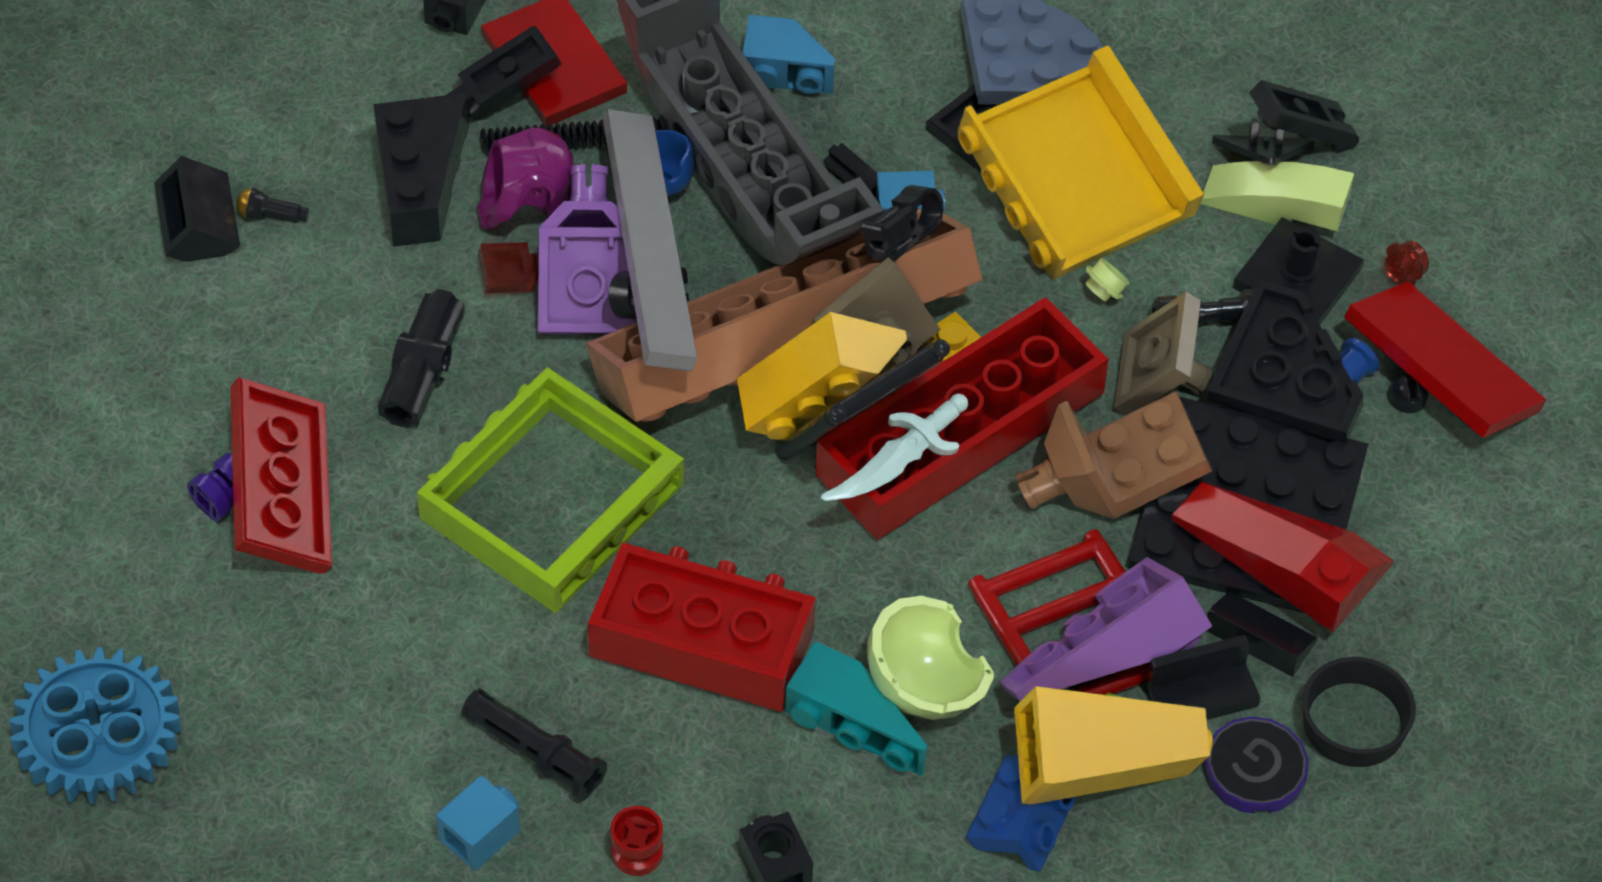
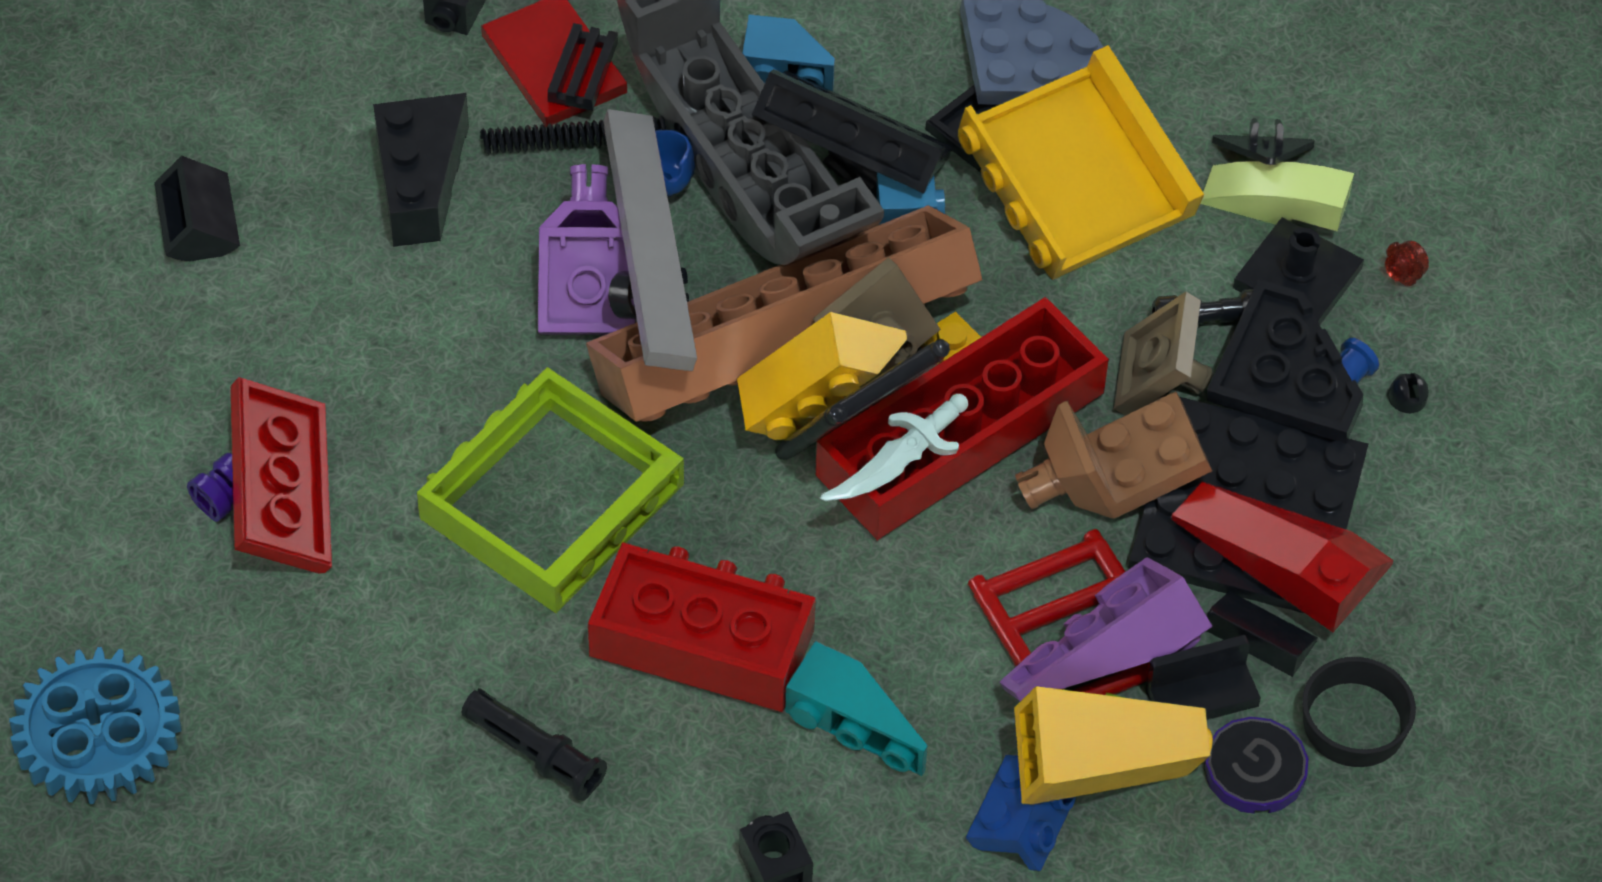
black piece [236,188,309,223] -> none
black piece [378,289,465,428] -> none
dark azure brick [436,775,520,871] -> none
black hinge [446,26,562,119] -> none
magenta helmet [476,127,574,230] -> none
clear red plate [478,242,539,294] -> none
red wheel [610,806,663,876] -> none
black piece [862,185,944,262] -> none
yellowish green cylinder [867,596,994,720] -> none
yellowish green plate [1085,258,1129,302] -> none
black plate [1249,80,1359,153] -> none
red tile [1344,281,1547,438] -> none
none -> black tile [548,23,618,111]
none -> black fence [752,69,953,193]

